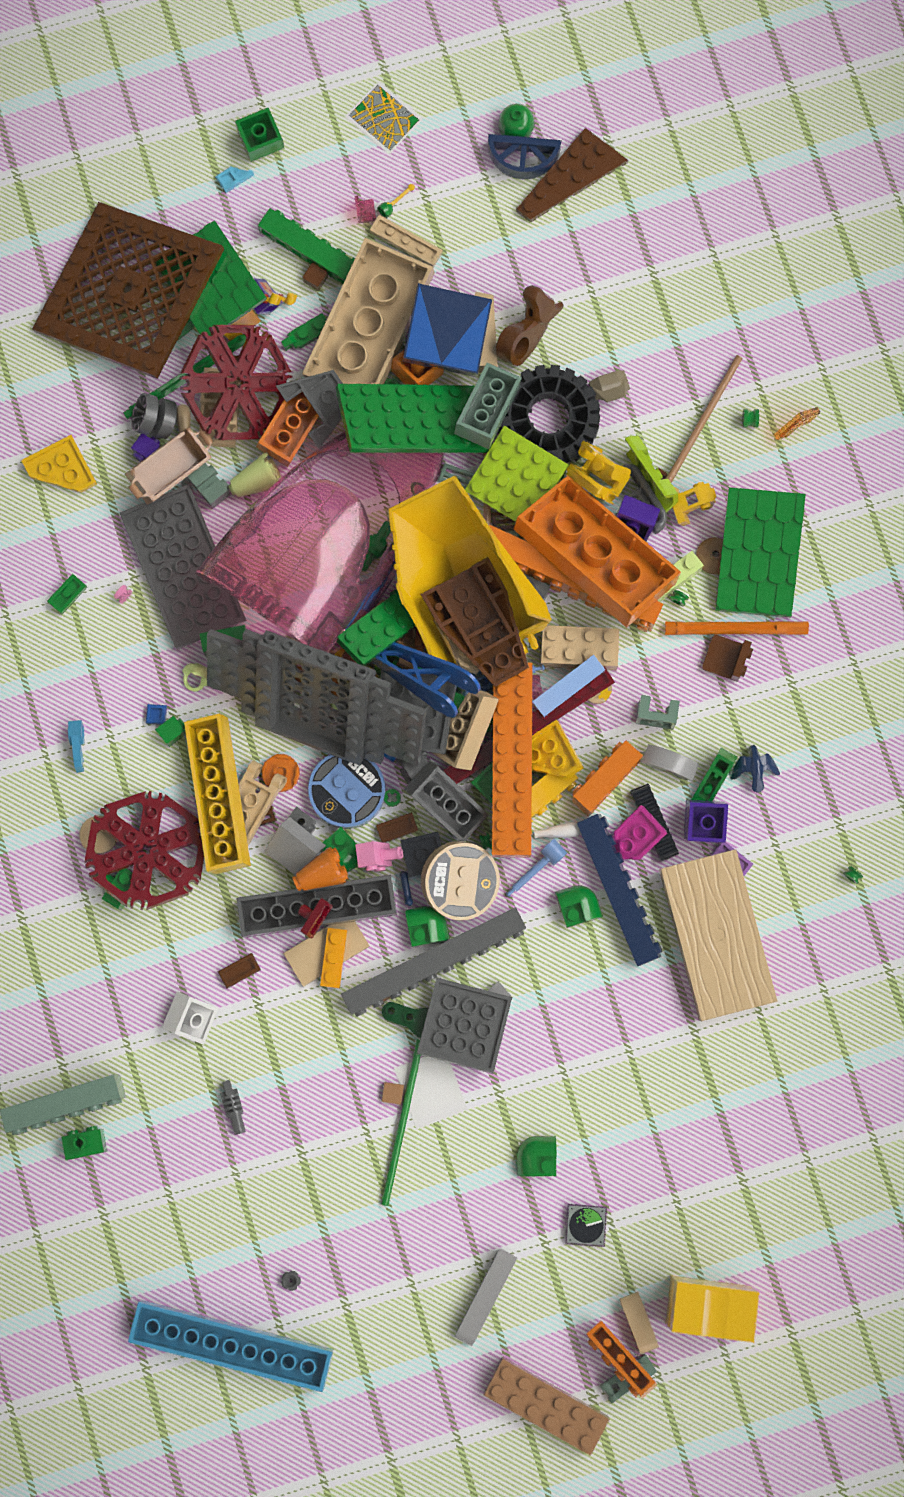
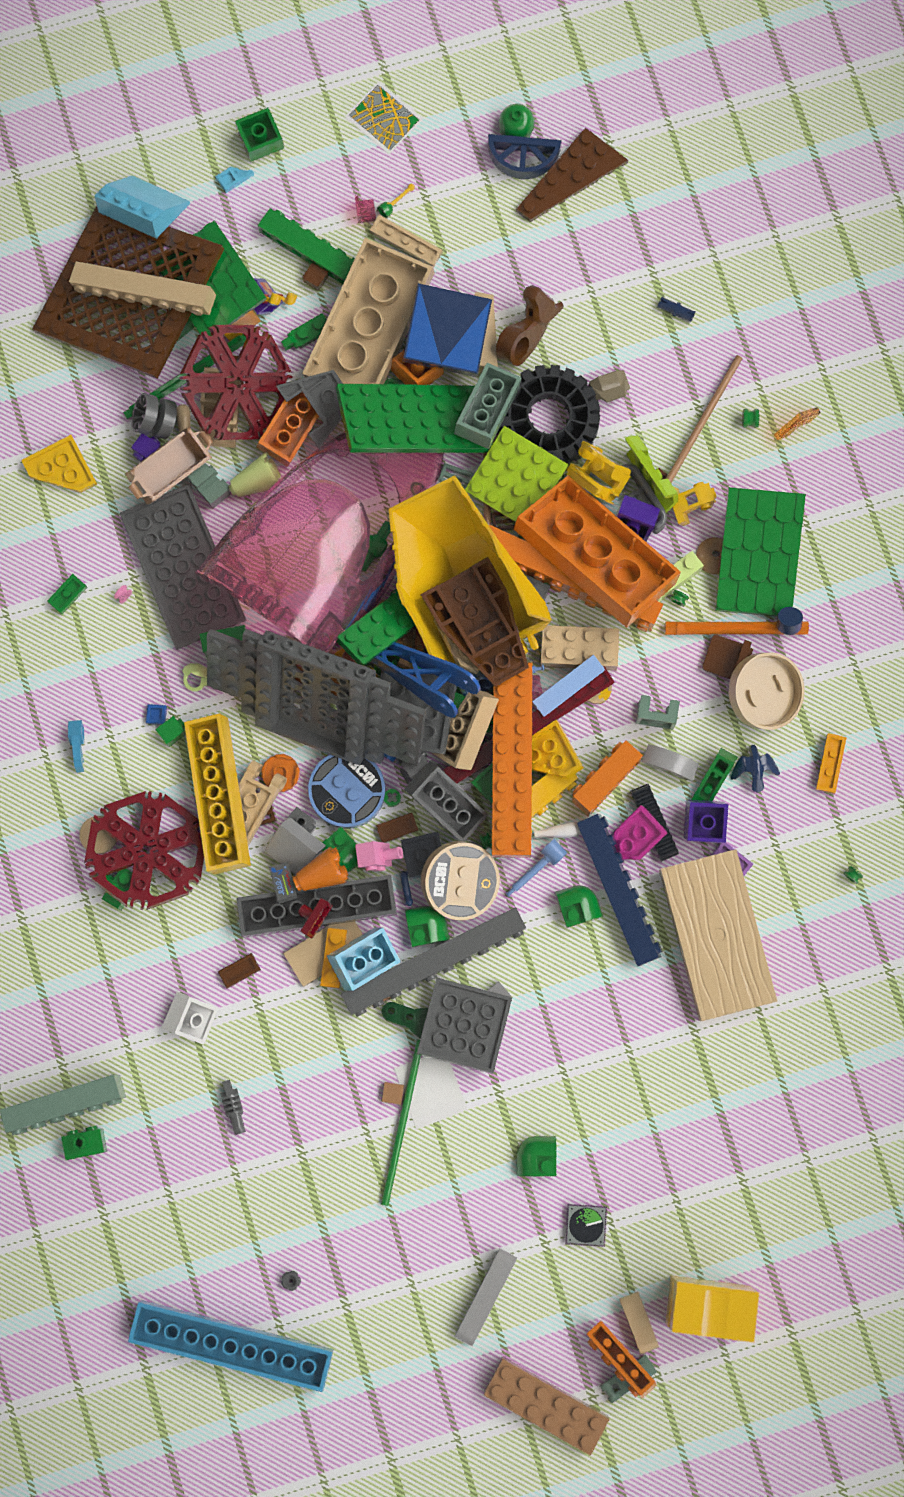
none -> tan brick [69,261,216,316]
none -> medium azure slope [94,175,190,238]
none -> dark grey tile [269,862,297,903]
none -> medium azure brick [327,927,401,991]
none -> dark blue pin [657,296,696,322]
none -> tan piece [729,652,804,730]
none -> dark blue piece [776,607,803,635]
none -> light orange plate [815,733,847,794]

